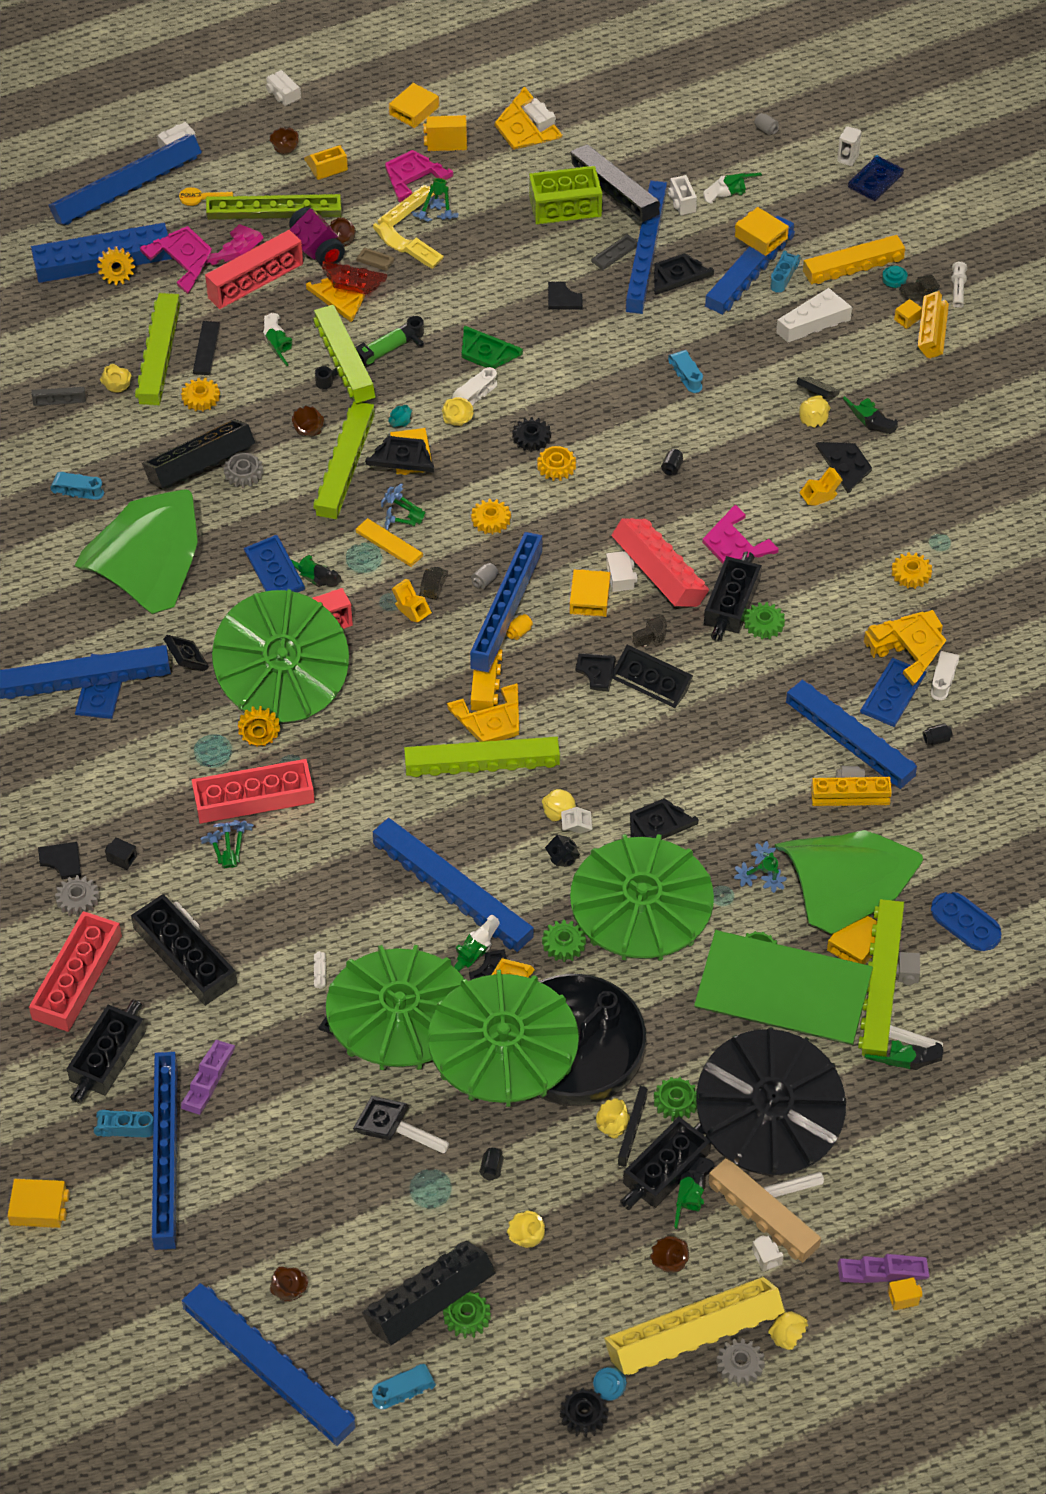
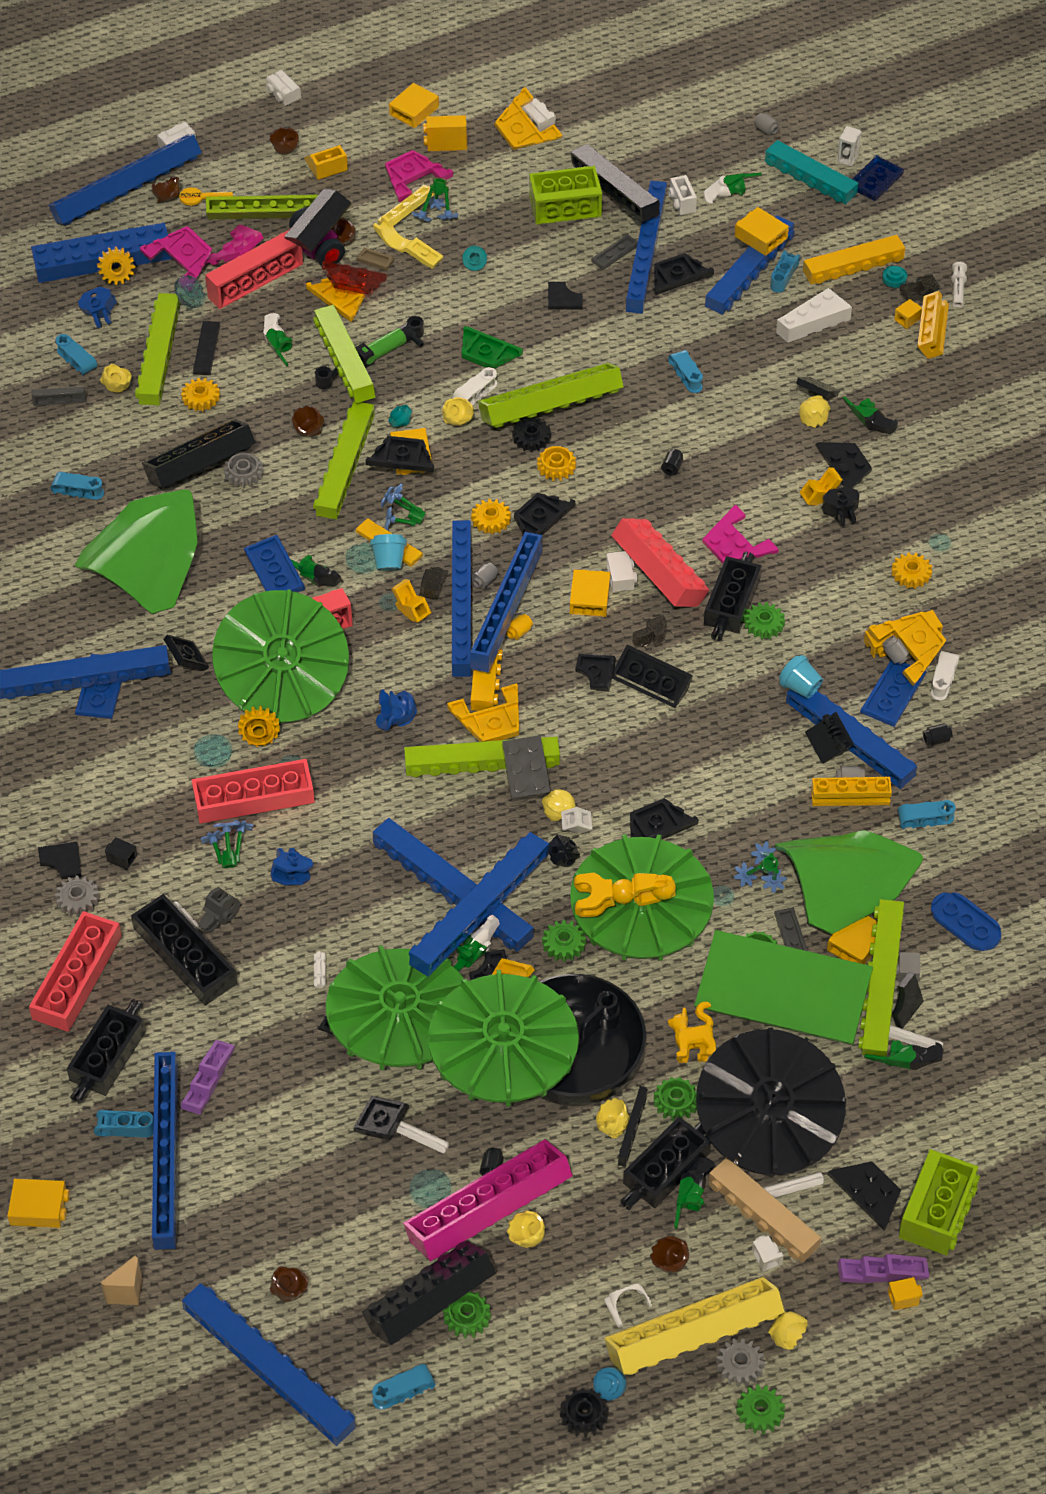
none -> dark azure piece [55,334,97,376]
none -> blue hinge [78,287,117,328]
none -> tan slope [101,1256,142,1305]
none -> reddish brown hair [152,176,180,202]
none -> clear light blue tile [174,275,205,308]
none -> dark grey hinge [199,887,240,933]
none -> blue hinge [270,848,313,885]
none -> black slope [284,189,352,252]
none -> medium azure piece [370,534,407,571]
none -> blue helmet [376,689,417,731]
none -> dark pink brick [403,1139,572,1261]
none -> blue brick [409,832,549,977]
none -> blue brick [452,520,471,677]
none -> teal plate [462,246,487,271]
none -> lime brick [478,363,624,427]
none -> dark grey brick [502,735,550,802]
none -> black wing [514,493,576,535]
none -> yellow piece [574,873,676,917]
none -> white helmet [604,1283,652,1328]
none -> yellow animal [668,1002,716,1063]
none -> bright green gear [736,1384,785,1434]
none -> teal brick [765,140,858,205]
none -> dark grey tile [774,907,808,951]
none -> medium azure piece [779,655,823,699]
none -> black hinge [805,712,854,764]
none -> black hinge [821,487,860,526]
none -> black wing [828,1161,901,1230]
none -> light grey brick [882,635,909,664]
none -> black tile [892,972,924,1029]
none -> dark azure piece [897,800,956,829]
none -> lime brick [898,1149,980,1256]

